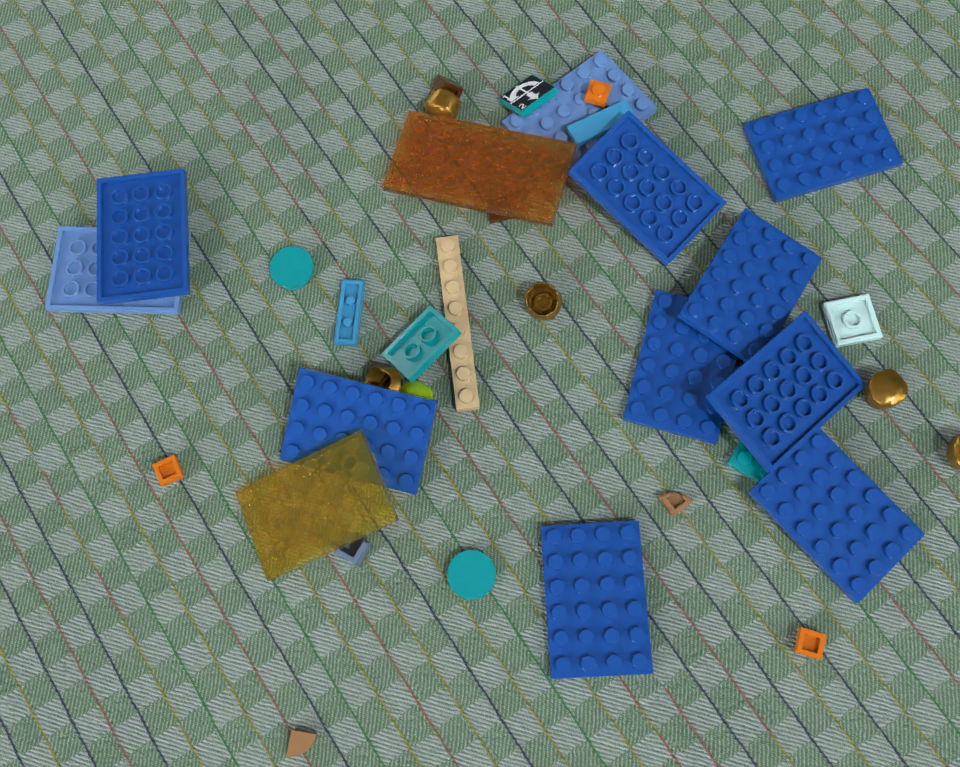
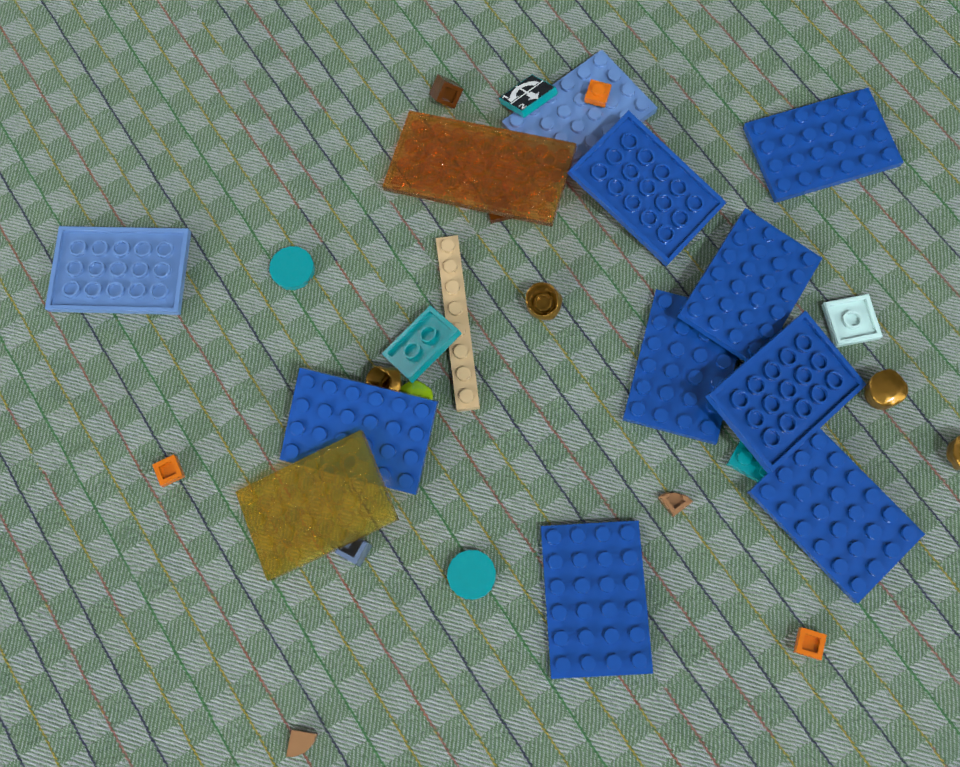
blue plate [97,168,190,305] -> none
dark azure tile [334,279,365,347] -> none
pearl gold hair [424,89,461,122] -> none
dark azure tile [567,100,636,147] -> none

